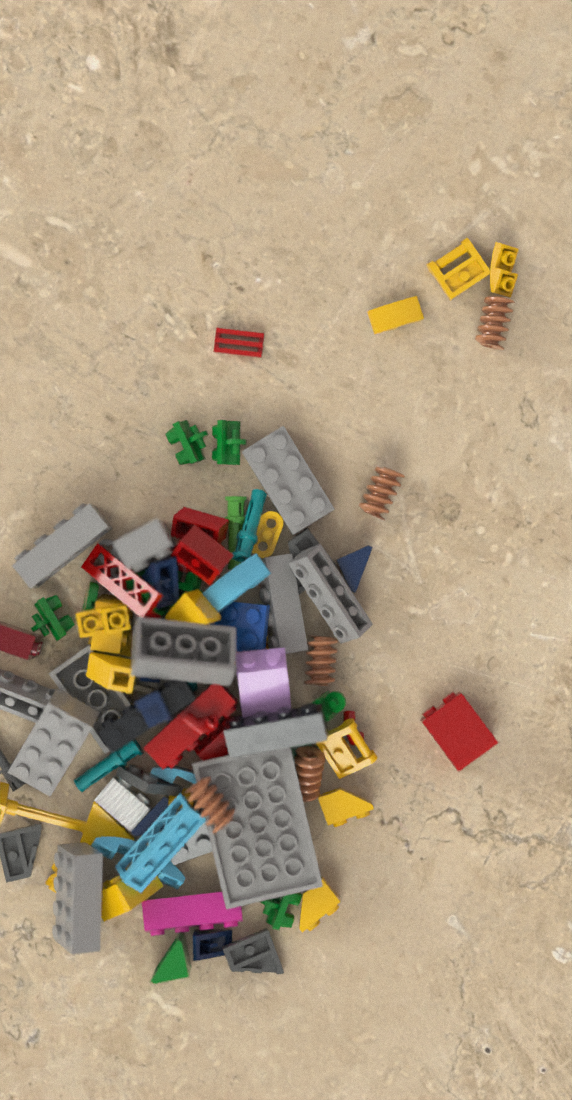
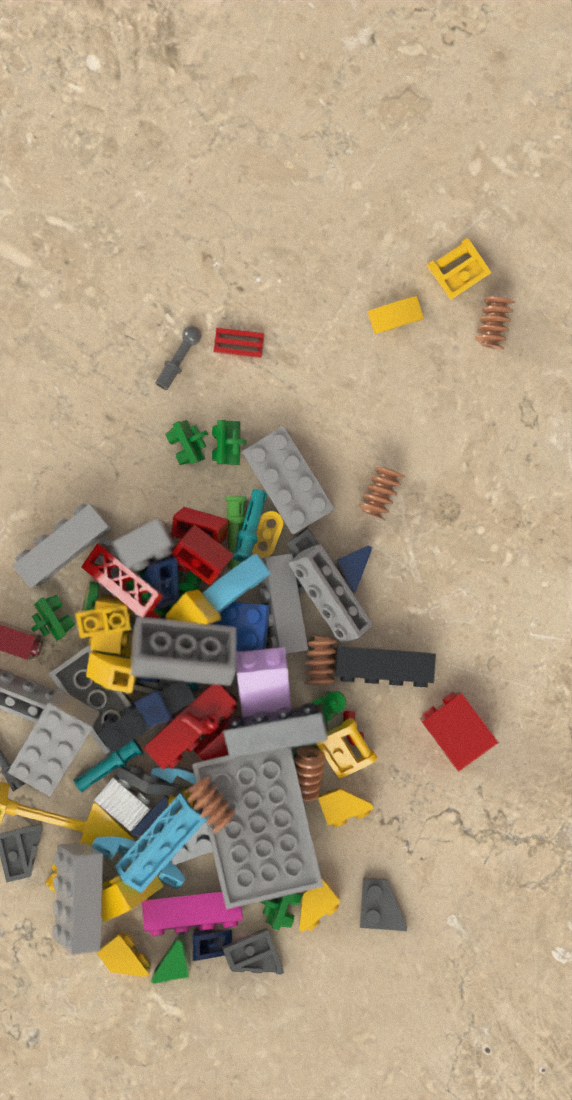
yellow slope [490,242,519,298] -> none
none -> yellow slope [96,930,151,977]
none -> dark grey pin [155,326,201,390]
none -> black brick [335,646,436,687]
none -> dark grey wing [360,878,407,931]

